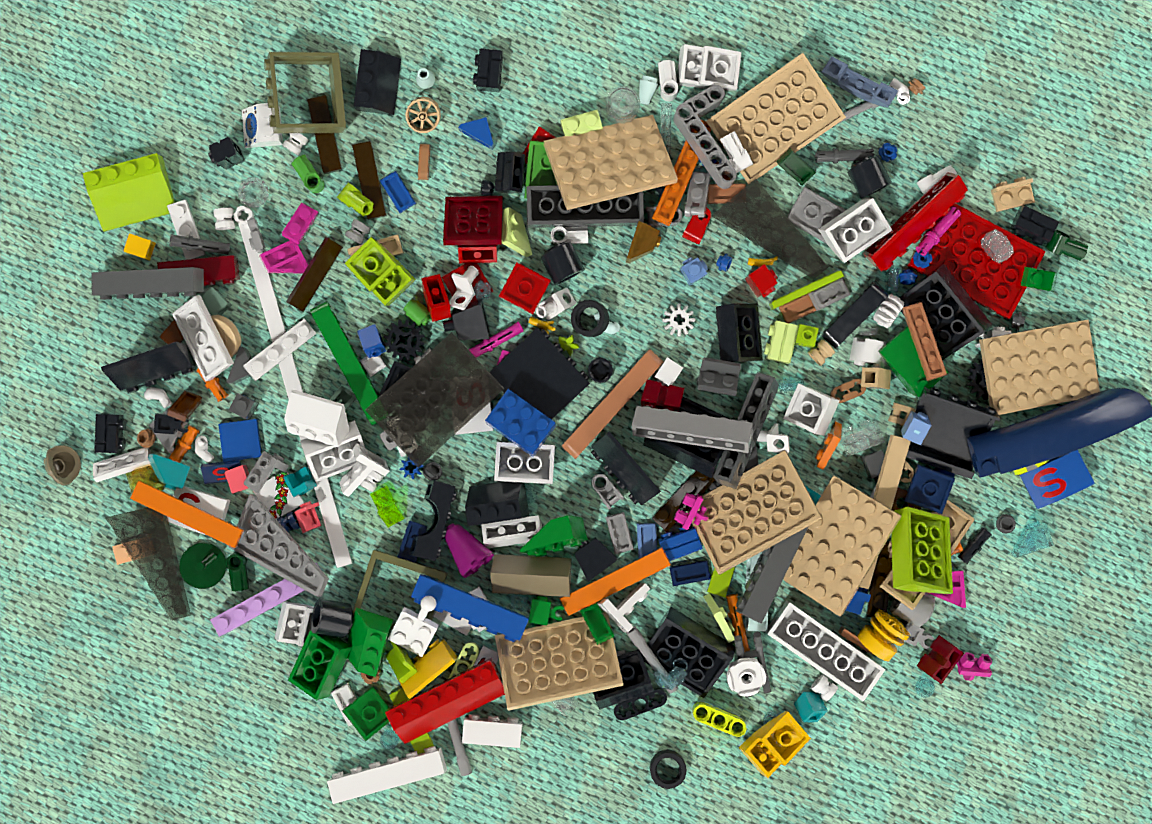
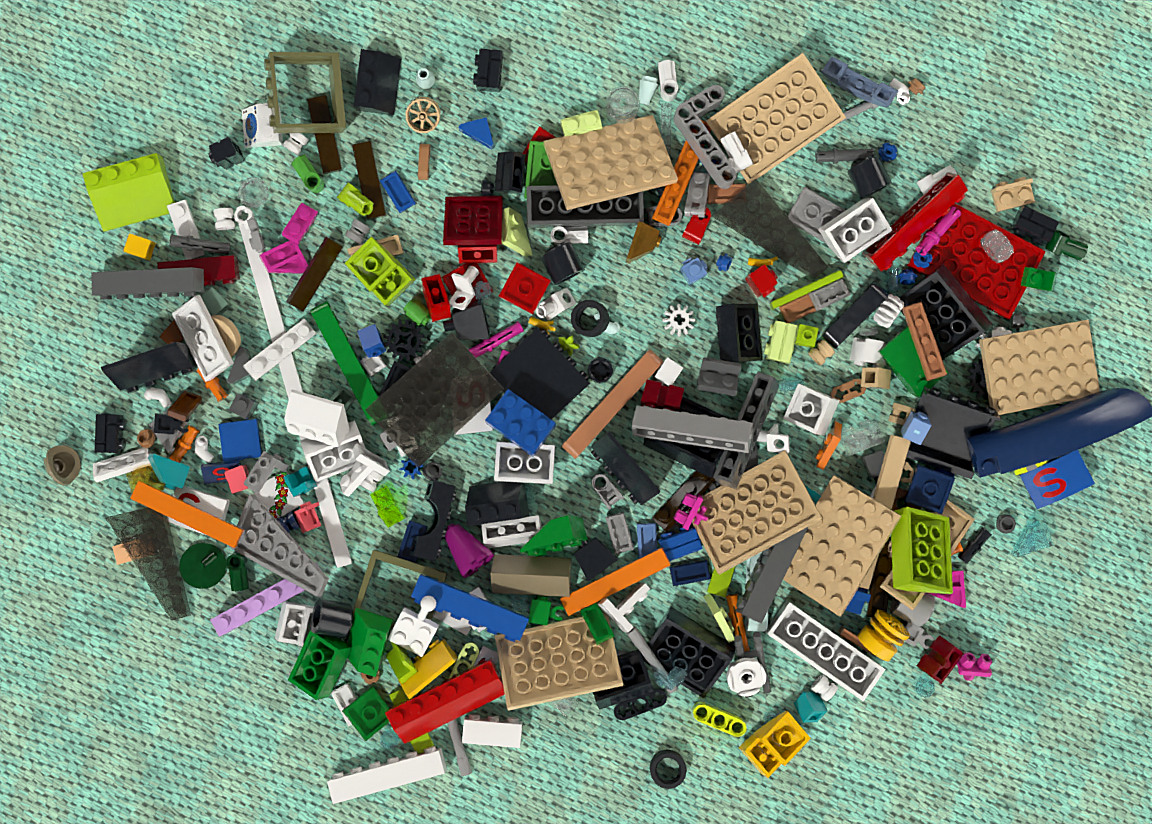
white slope [676,44,741,91] -> none
dark green tile [776,148,816,186] -> none

